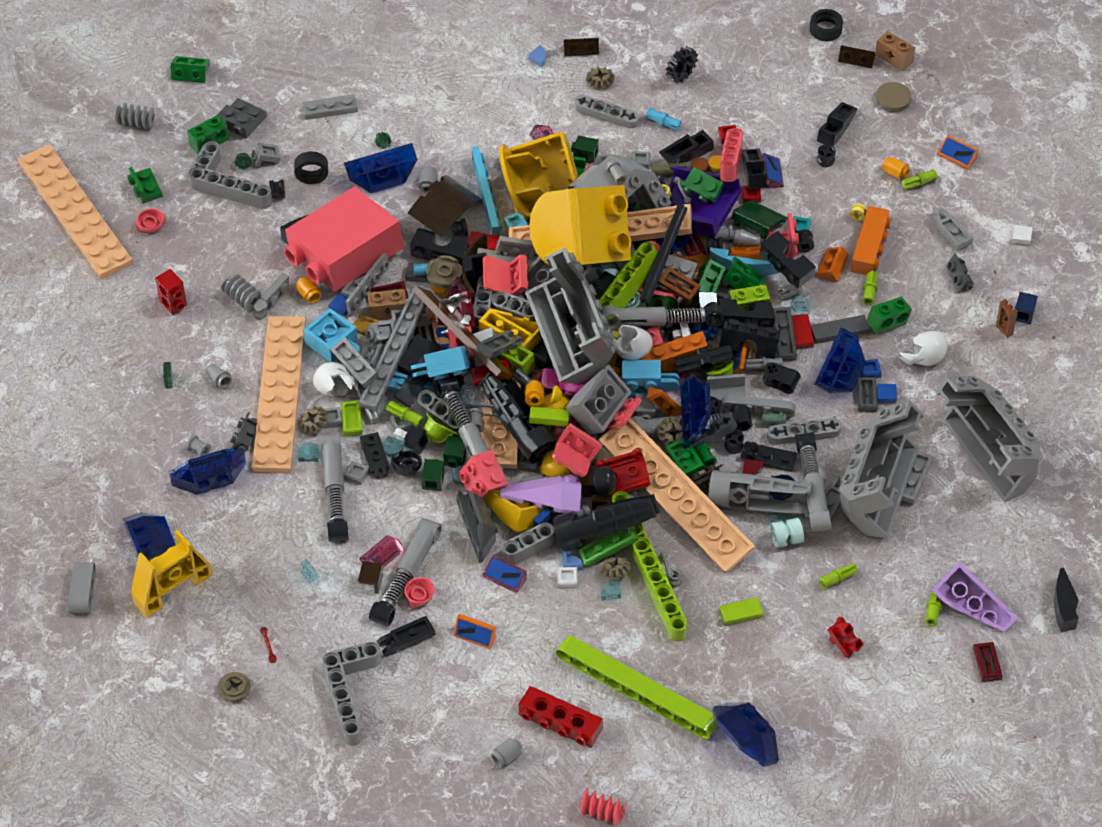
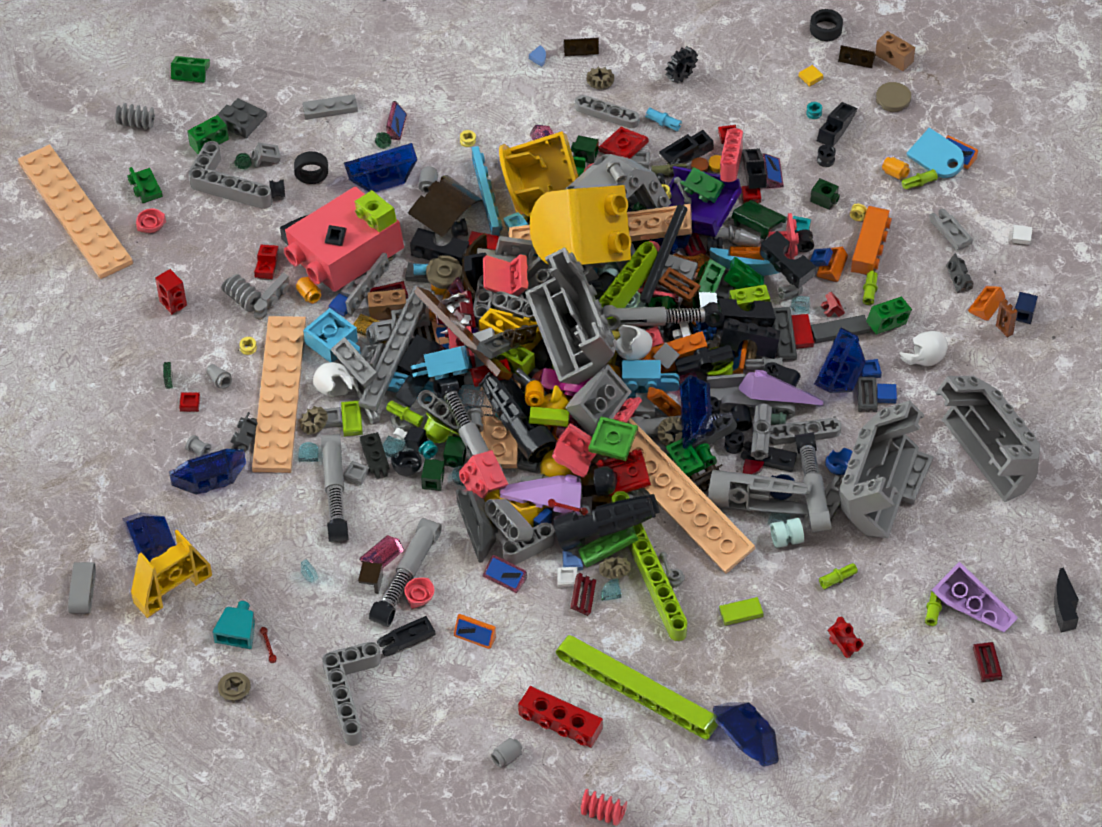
none -> red tile [179,392,201,412]
none -> teal torso [213,601,255,649]
none -> light yellow bush [239,337,257,355]
none -> red slope [254,244,279,279]
none -> black slope [325,225,347,246]
none -> lime brick [354,190,397,232]
none -> slope [386,101,407,140]
none -> teal bush [419,440,438,459]
none -> light yellow bush [460,130,476,147]
none -> light grey beam [484,499,533,541]
none -> dark brown hinge [503,324,538,348]
none -> clear red hinge [548,499,588,515]
none -> dark red tile [570,572,597,616]
none -> bright green tile [588,416,638,461]
none -> red tile [599,127,649,159]
none -> light grey tile [653,342,680,369]
none -> lavender wedge [739,370,823,405]
none -> light grey piece [751,403,772,460]
none -> yellow tile [798,65,823,87]
none -> teal bush [806,102,823,119]
none -> dark green brick [810,178,840,210]
none -> blue tile [810,248,833,267]
none -> red tile [821,292,845,317]
none -> blue hair [825,448,853,475]
none -> medium azure tile [906,127,964,178]
none -> orange slope [968,286,1005,321]

